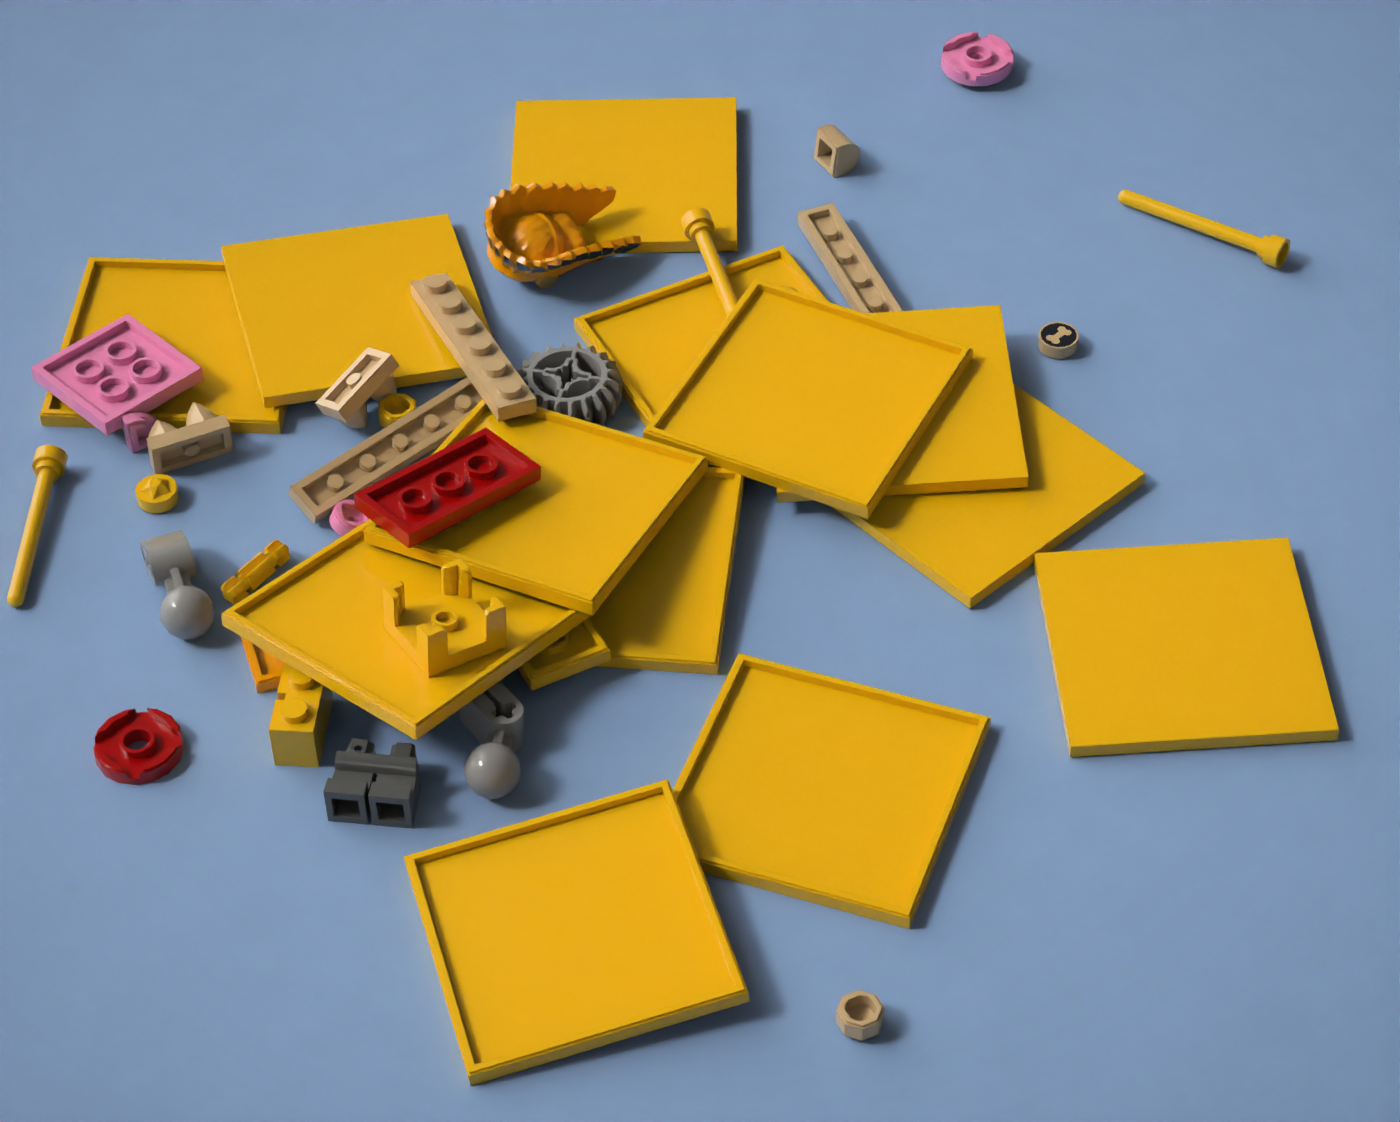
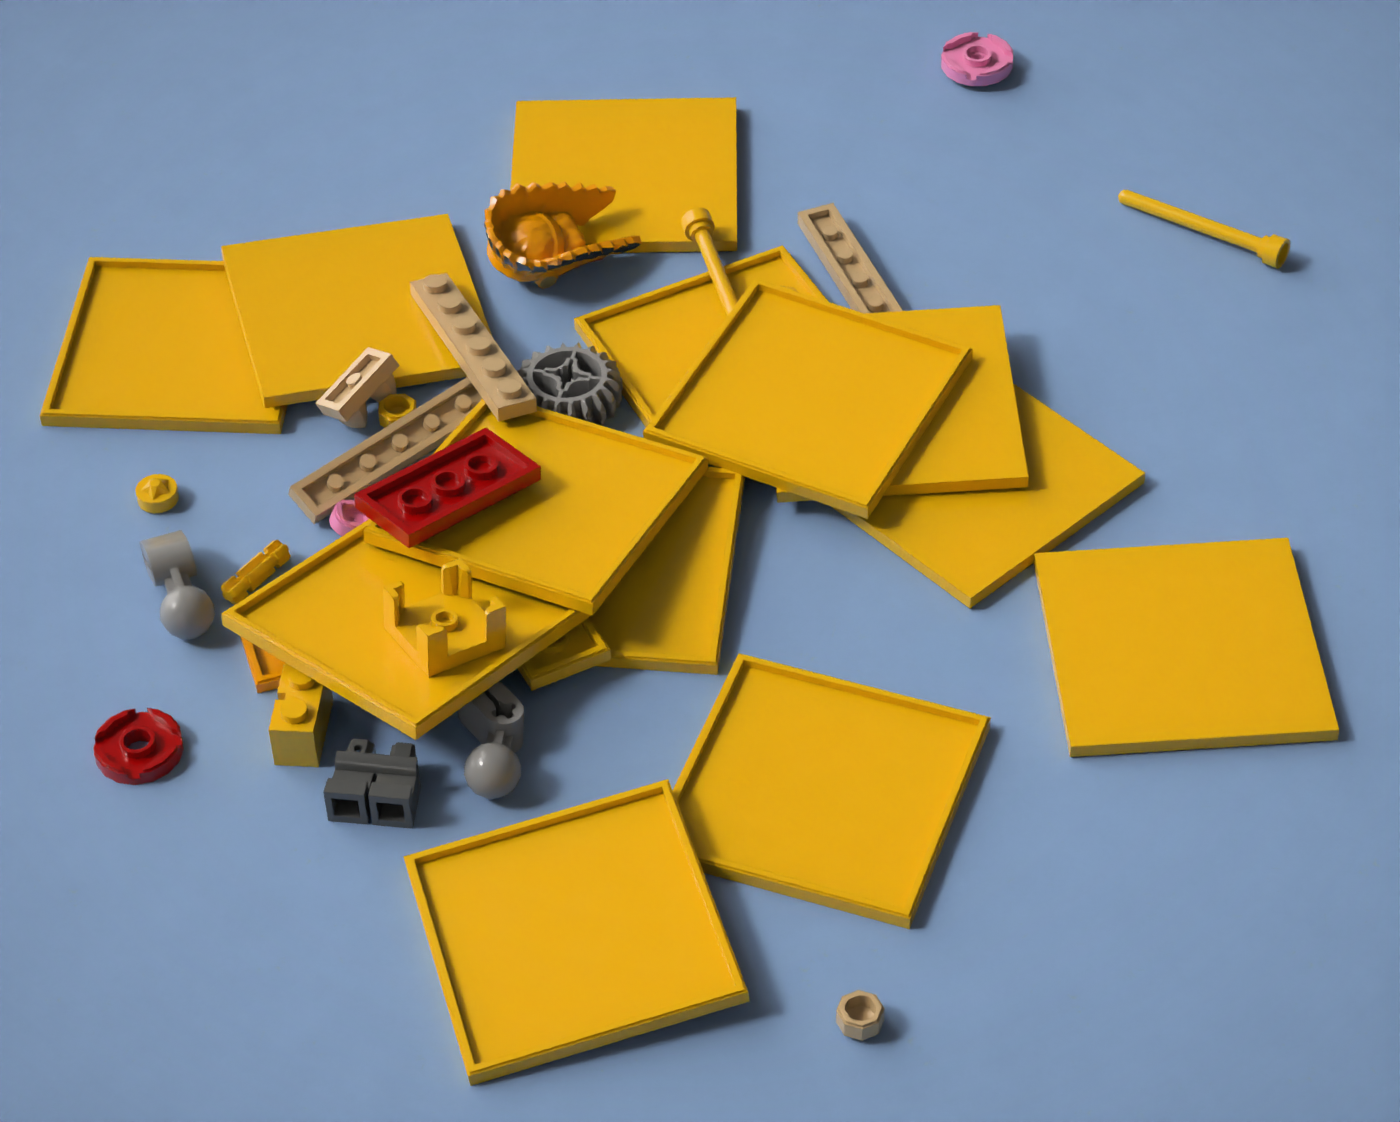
yellow piece [7,445,68,607] -> none
bright pink plate [31,314,204,436] -> none
bright pink tile [121,412,158,454] -> none
tan tile [146,402,233,474] -> none
tan brick [814,124,860,178] -> none
tan tile [1038,322,1079,359] -> none

